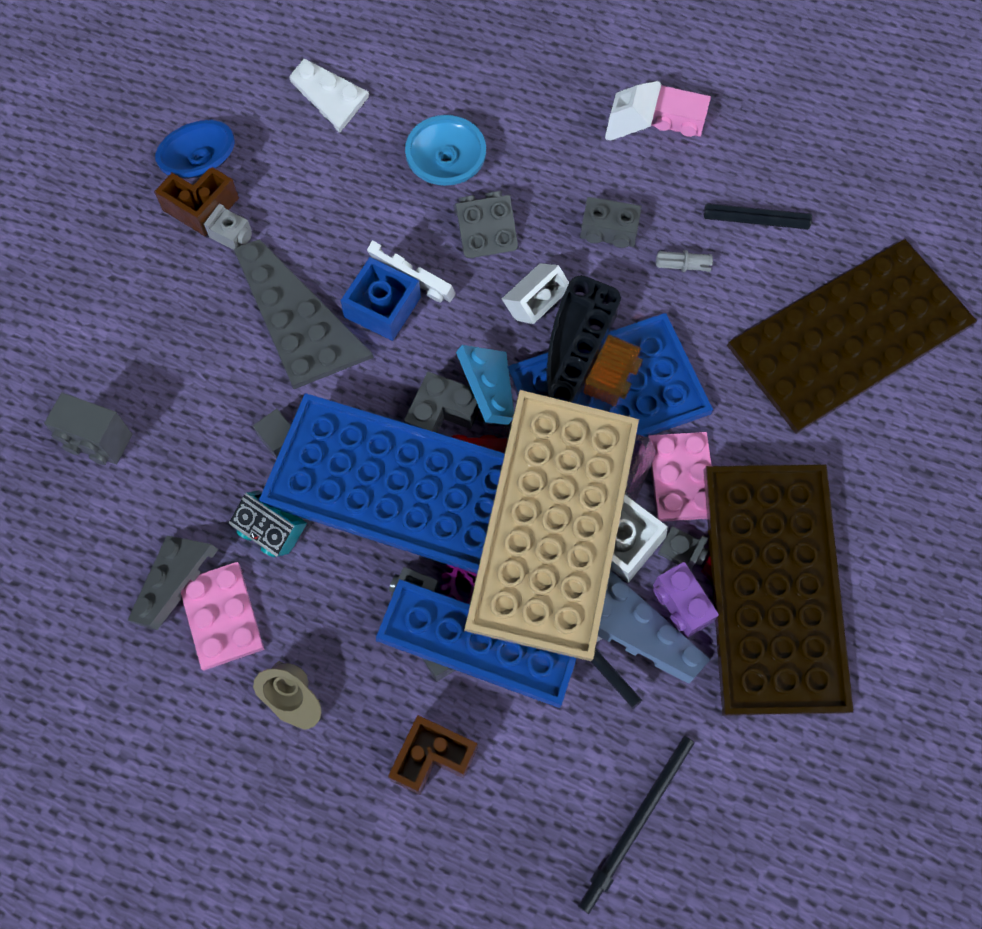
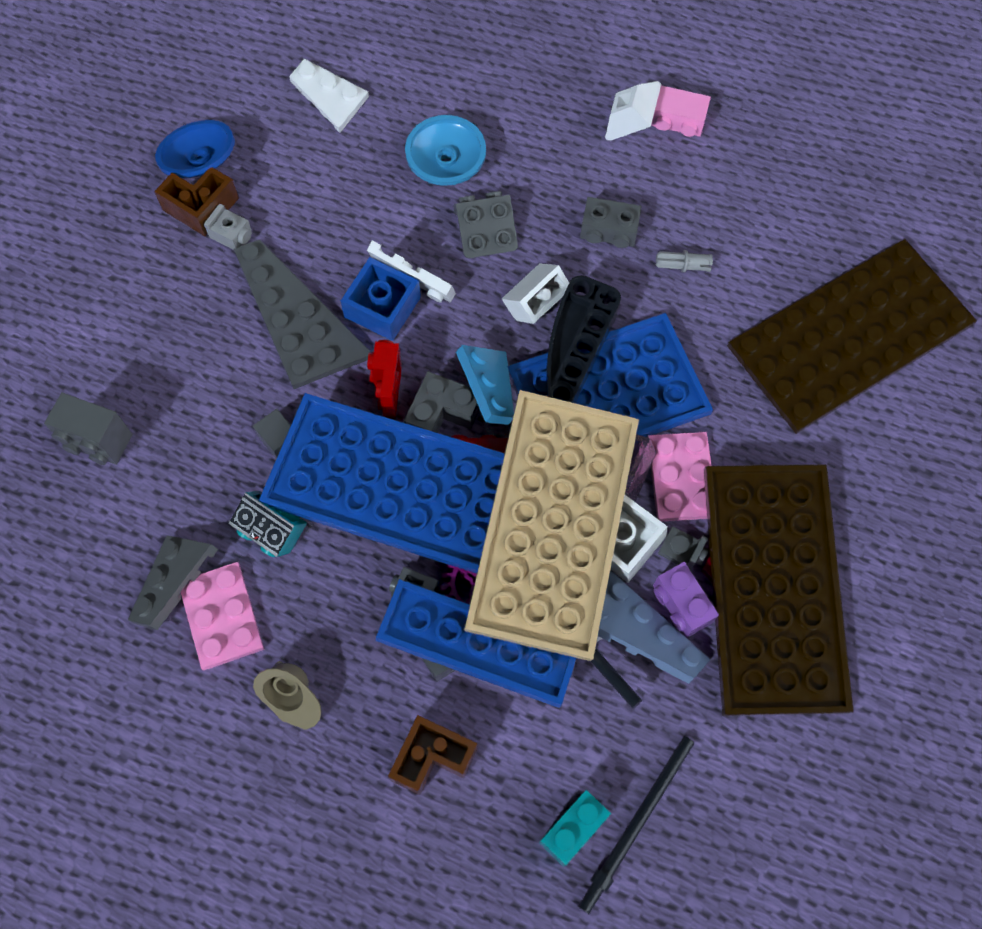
clear orange brick [584,335,643,406] -> none
black axle [703,203,812,230] -> none
none -> red plate [367,340,402,420]
none -> teal brick [539,790,612,867]

